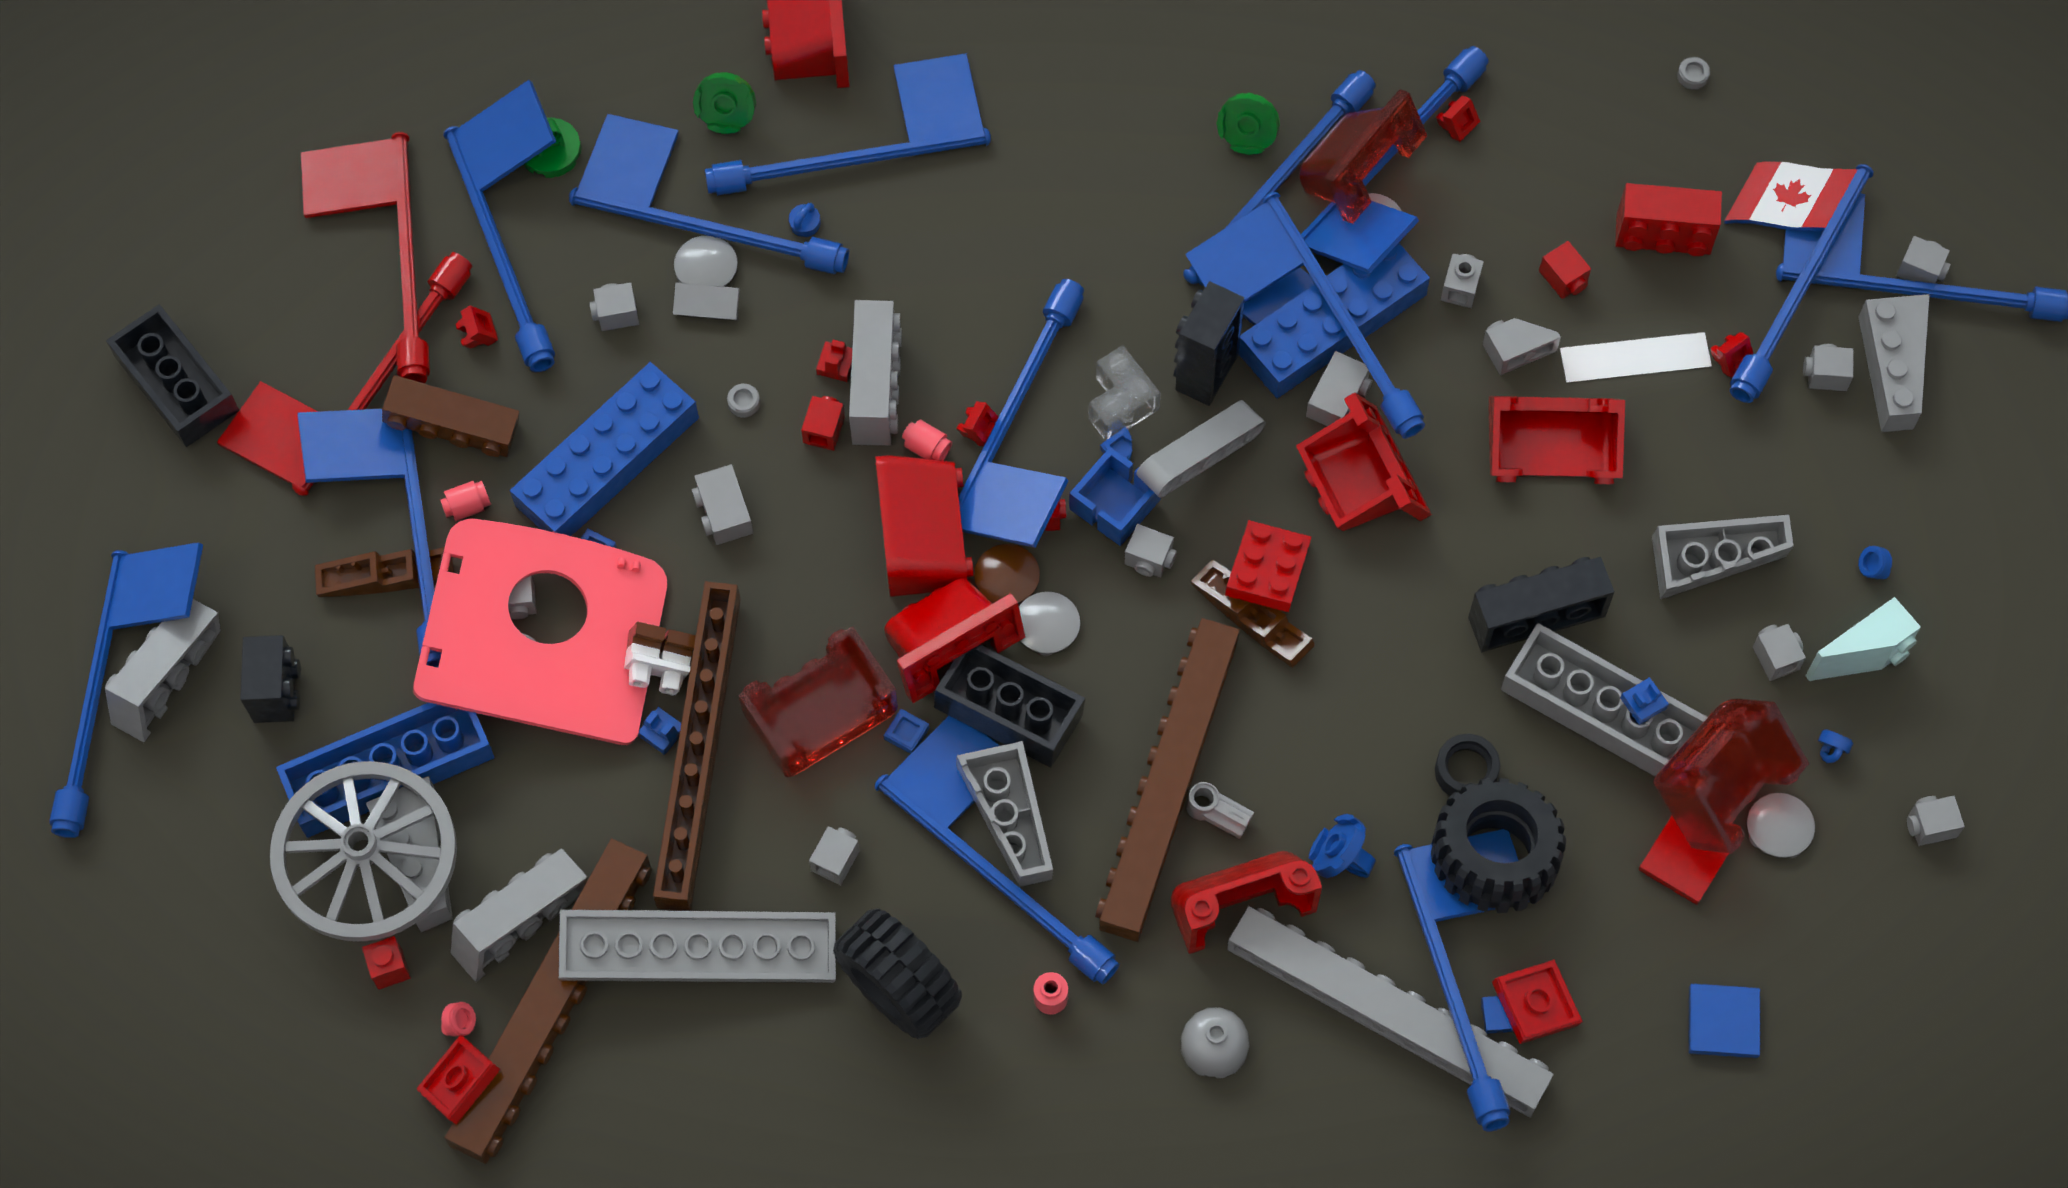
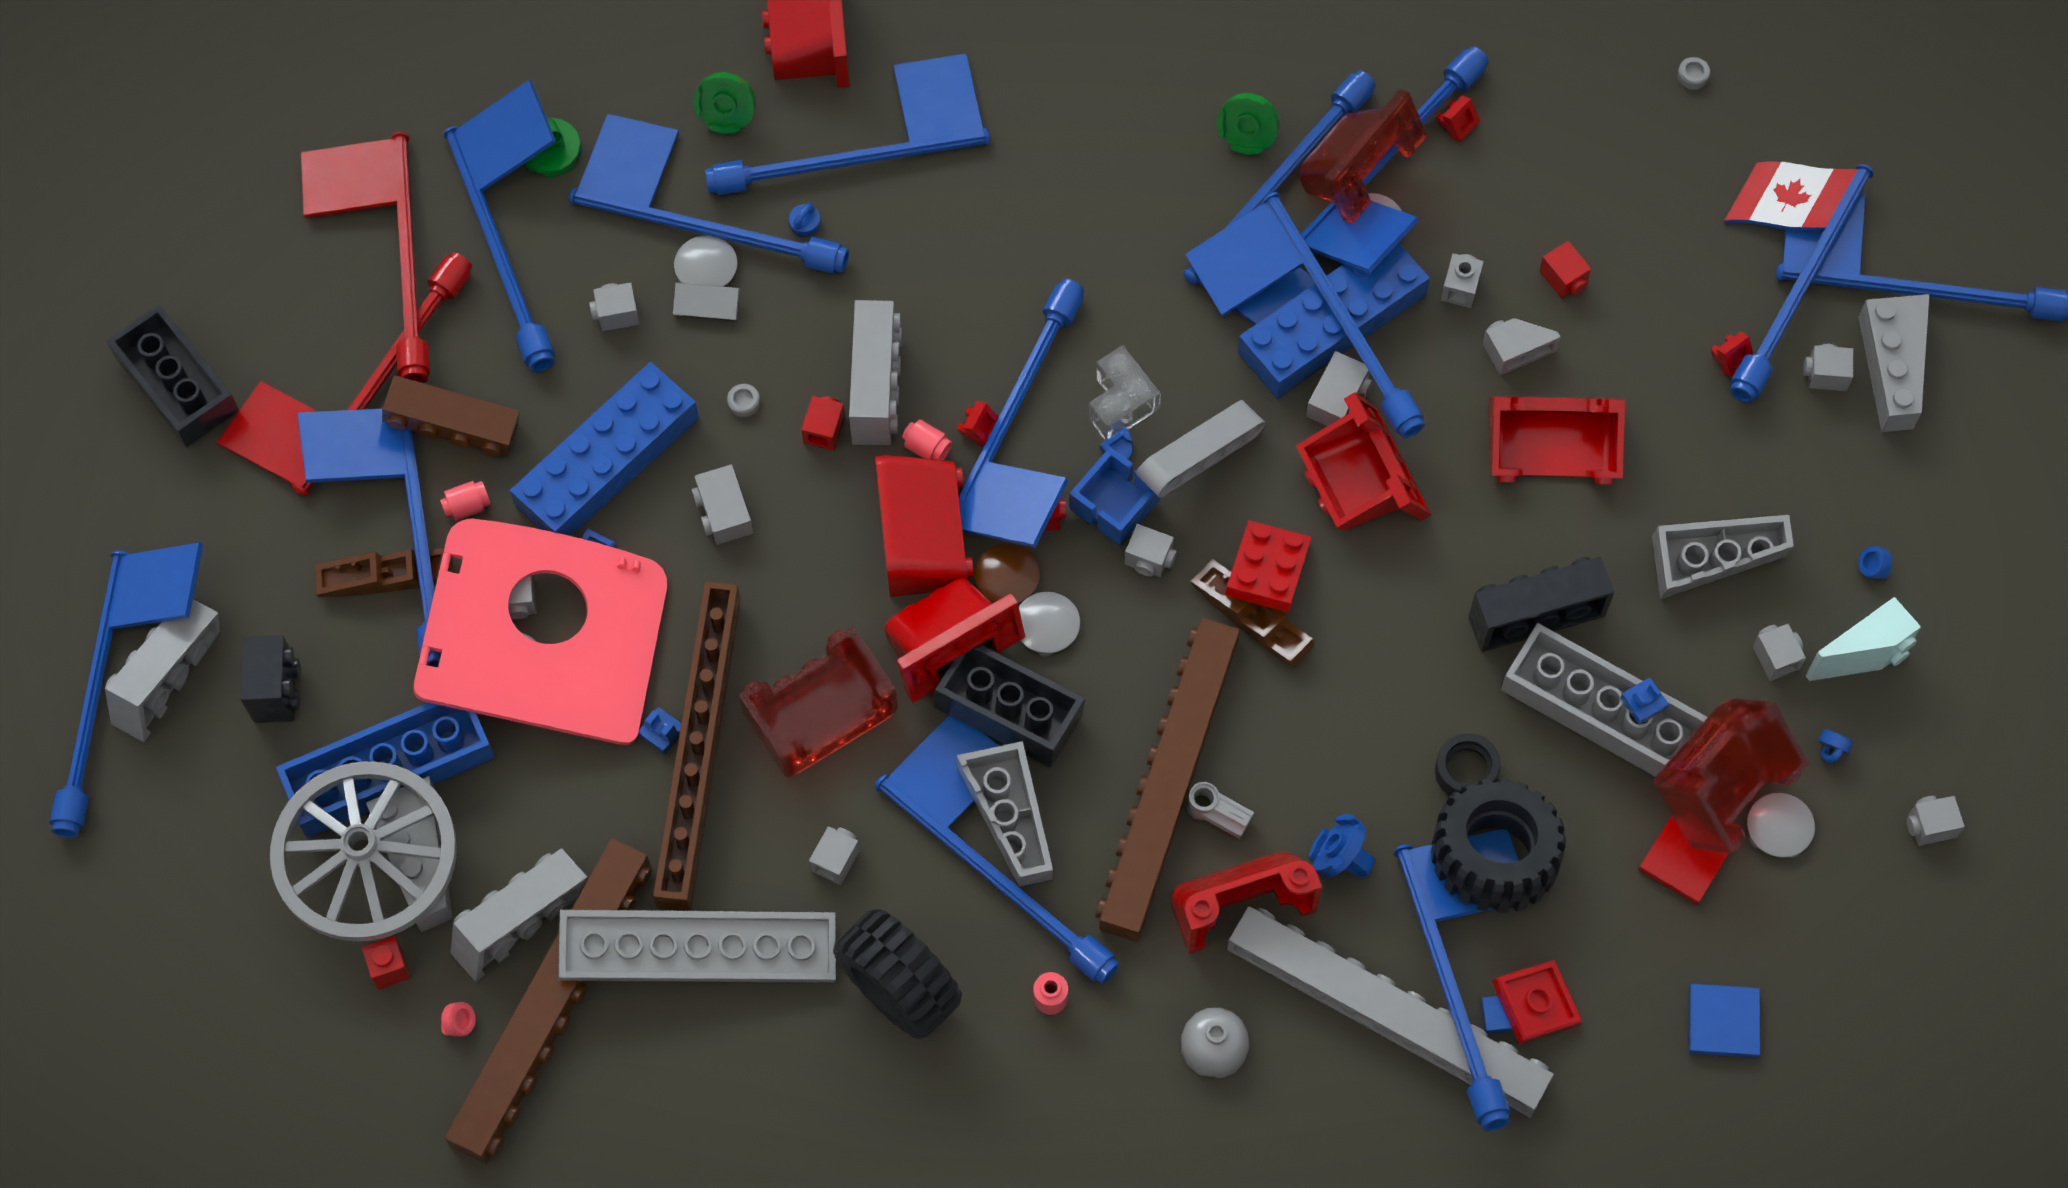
red tile [417,1035,501,1124] -> none
red tile [455,305,498,348] -> none
white hips [624,621,696,695] -> none
red tile [816,339,852,382] -> none
blue tile [884,708,930,754] -> none
black brick [1173,281,1245,406] -> none
white sticker [1560,332,1712,382] -> none
red brick [1615,183,1722,256] -> none
light grey brick [1896,236,1951,283] -> none

